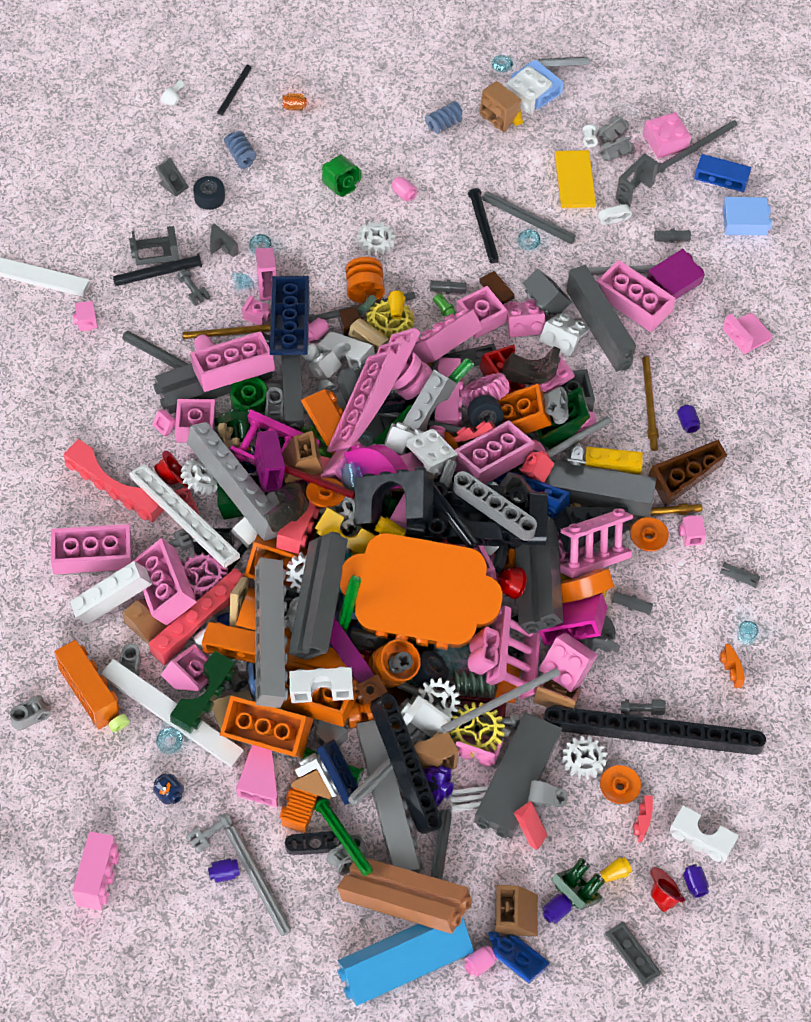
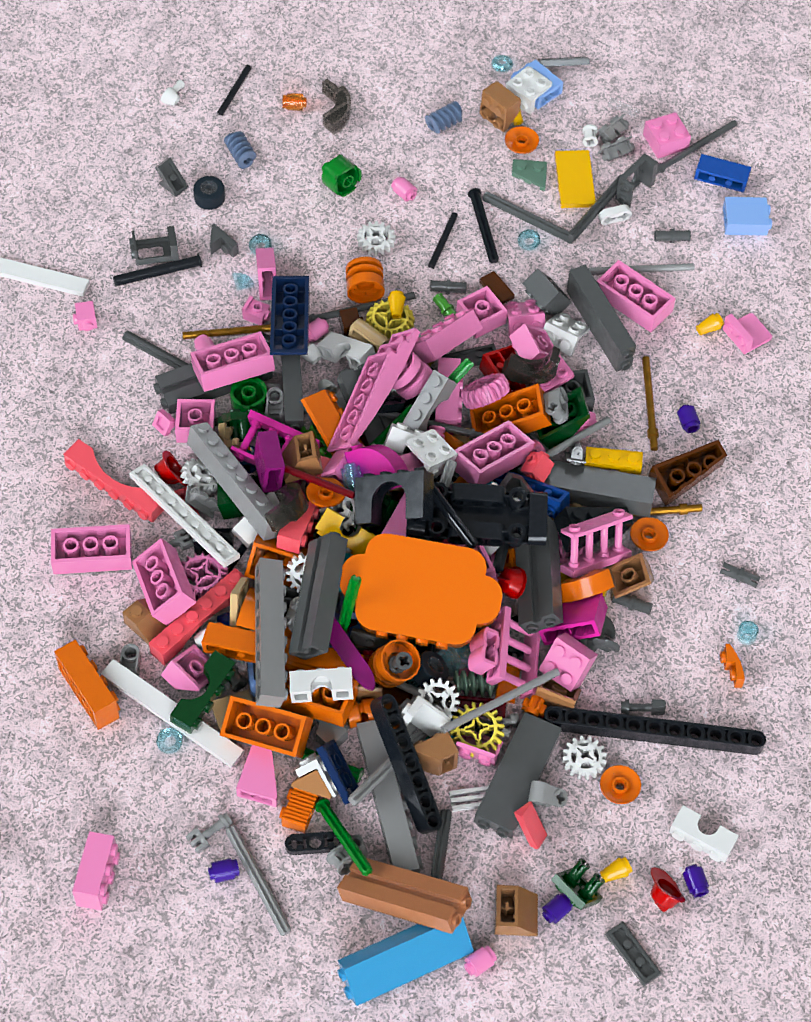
light grey piece [10,695,51,730] -> none
white brick [70,561,152,624] -> none
yellowish green tile [108,714,130,732] -> none
dark blue head [153,773,184,805] -> none
dark grey hinge [177,269,210,306] -> none
white brick [309,351,342,379] -> none
reddish brown brick [354,673,388,704] -> none
sand green tile [357,294,377,316] -> none
clear light blue tile [358,431,375,446] -> none
yellow cone [375,516,406,536] -> none
dark purple rock [422,766,454,807] -> none
light grey beam [453,471,537,541] -> none
coral slope [454,421,496,442] -> none
black wheel [467,395,504,430] -> none
blue tile [488,931,550,984] -> none
coral slope [633,795,653,842] -> none
magenta brick [647,249,705,300] -> none
bright pink brick [678,515,706,546] -> none
none -> light grey hinge [185,485,220,518]
none -> clear smoke arch [322,79,351,135]
none -> black bar [428,212,458,269]
none -> orange dish [505,126,539,154]
none -> bright pink brick [509,323,558,368]
none -> sand green wing [512,159,547,191]
none -> orange gear [521,695,547,718]
none -> dark grey axle [568,175,621,241]
none -> medium nougat slope [606,552,654,599]
none -> yellow cone [695,313,724,336]

